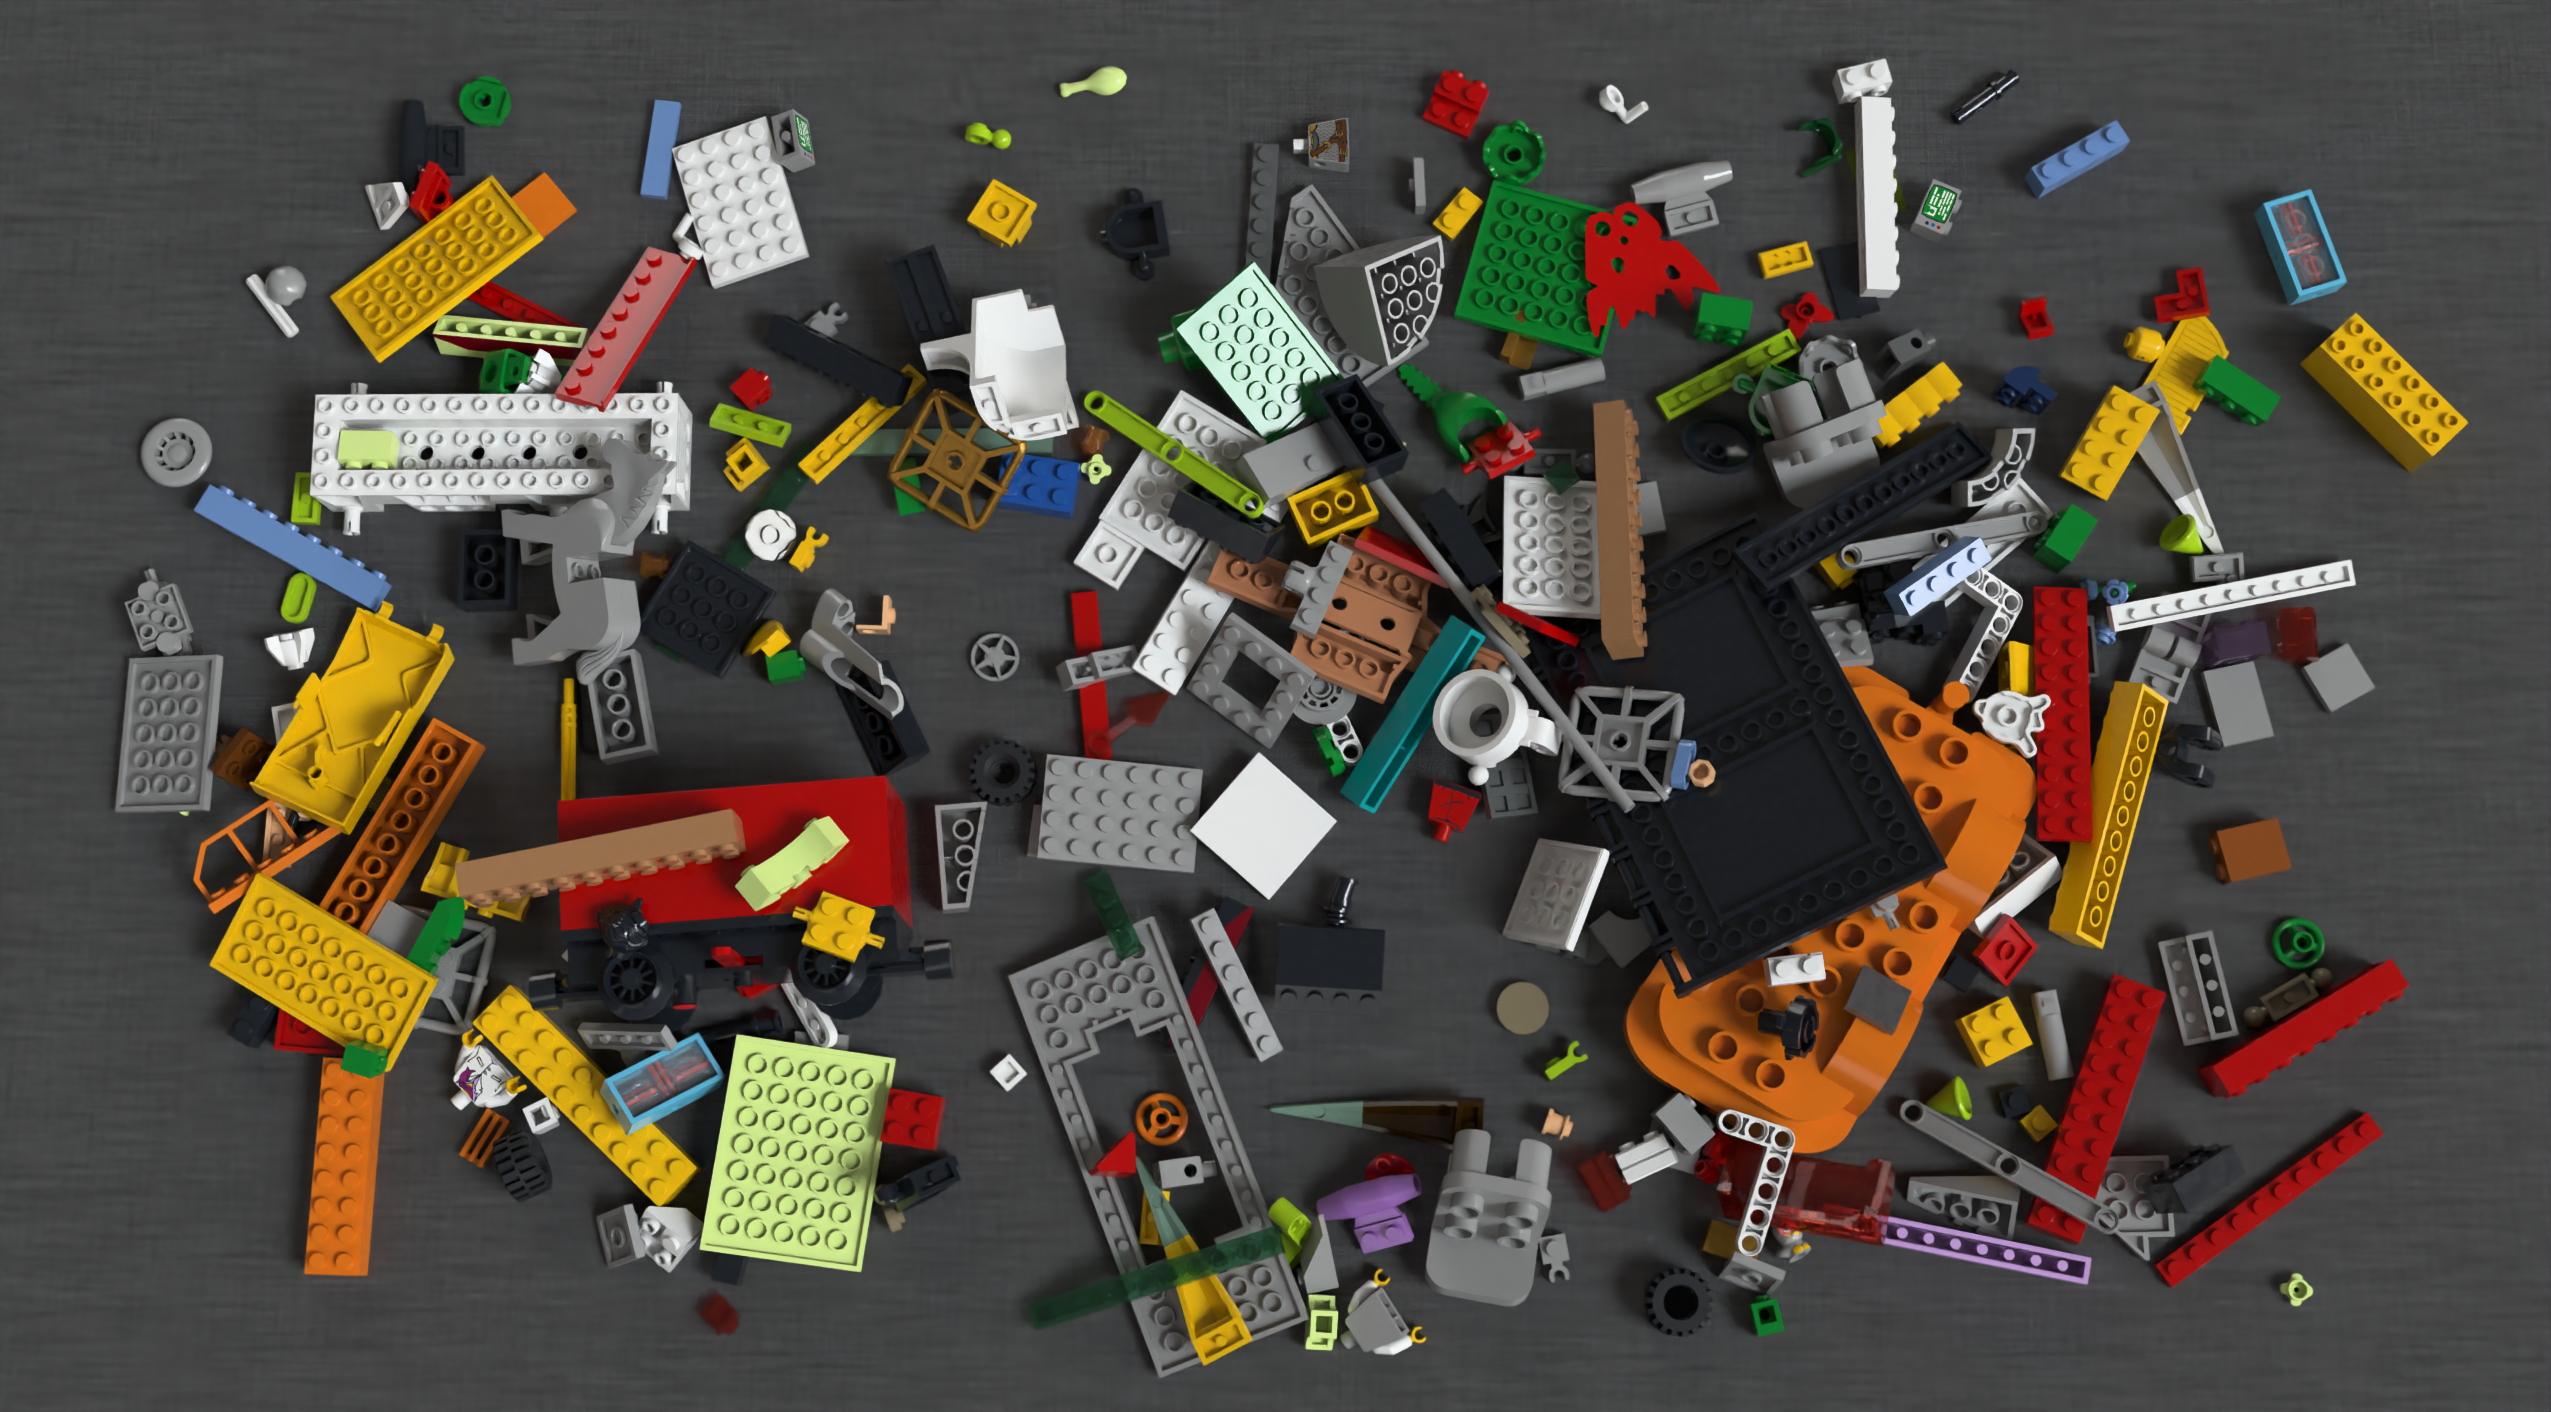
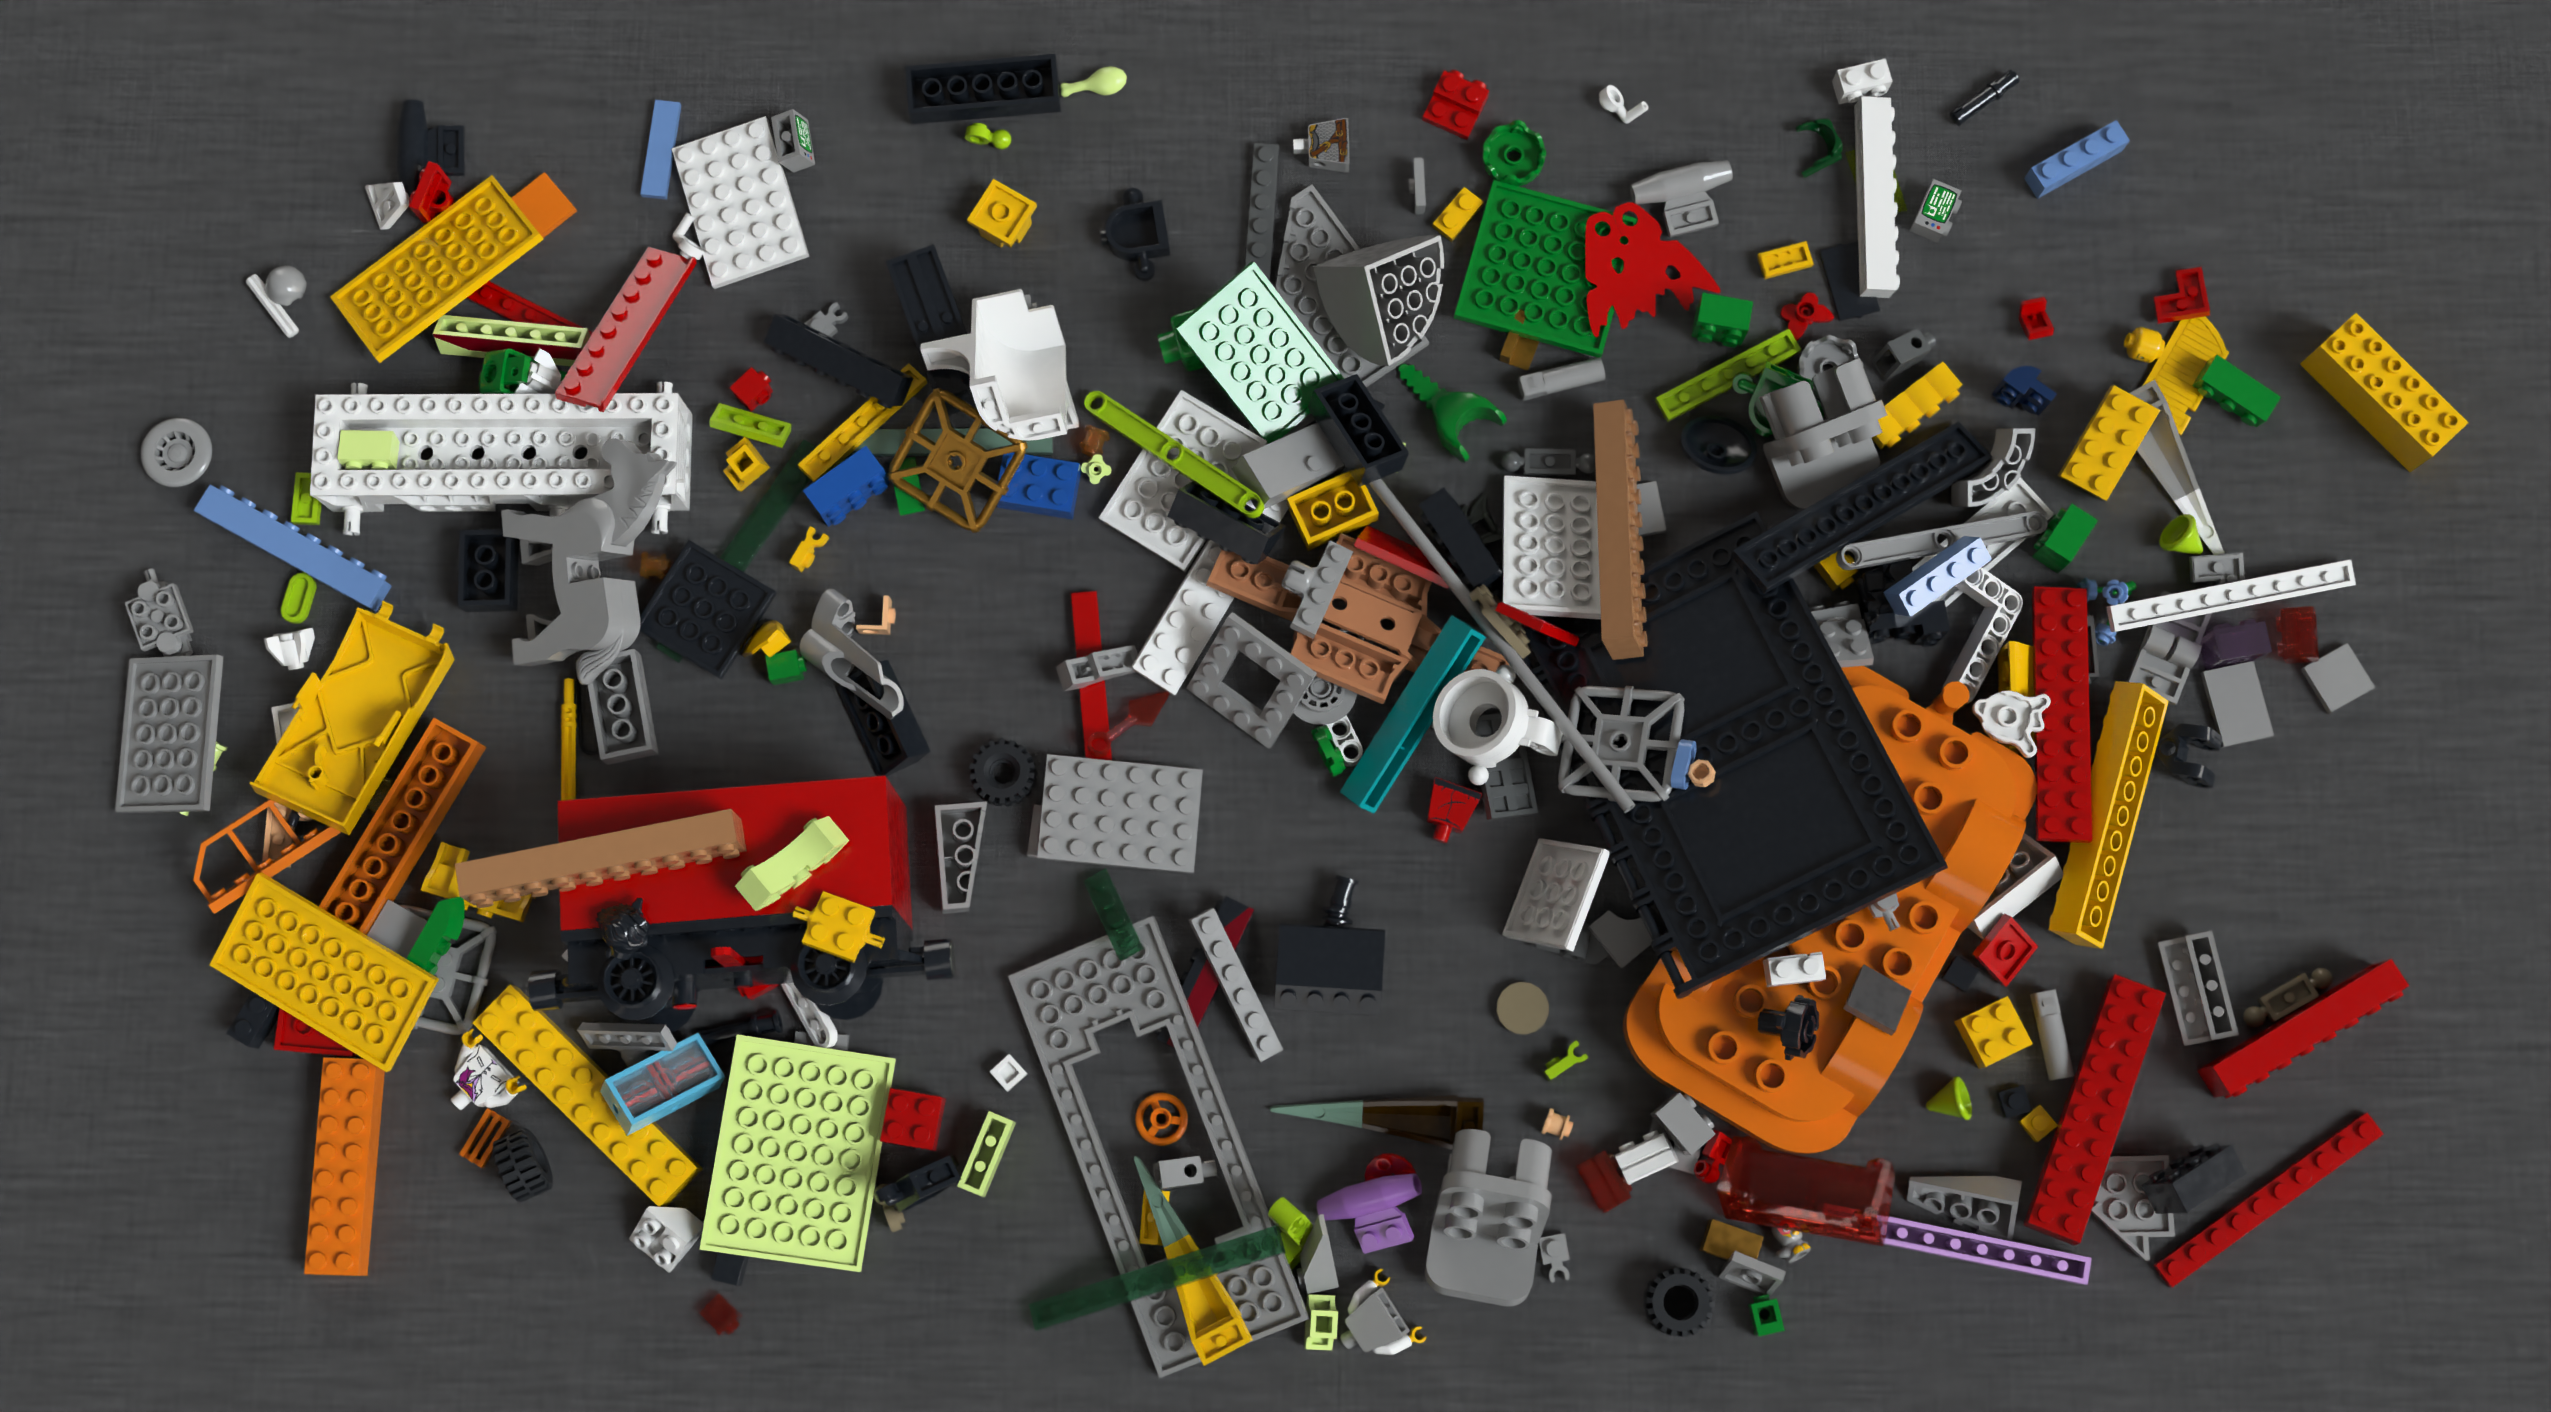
reddish brown plate [210,727,275,791] -> none
green brick [340,1040,388,1078] -> none
green plate [459,76,512,127] -> none
white brick [522,1097,560,1135] -> none
light grey plate [596,1204,645,1269] -> none
tile [744,509,796,561] -> none
light grey wheel [971,633,1020,682] -> none
white plate [1073,520,1145,591] -> none
red slope [1088,1131,1136,1177] -> none
white tile [1190,752,1337,900] -> none
red plate [1460,421,1542,480] -> none
clear green tile [1543,459,1580,495] -> none
white beam [1716,1109,1795,1256] -> none
light grey beam [1900,1100,2120,1235] -> none
dark orange brick [2208,818,2292,885] -> none
brick [2254,189,2347,306] -> none
green piece [2272,917,2325,970] -> none
yellowish green plate [2280,1273,2313,1306] -> none
none -> blue brick [803,446,891,527]
none -> black brick [905,53,1061,125]
none -> yellowish green brick [957,1111,1016,1197]

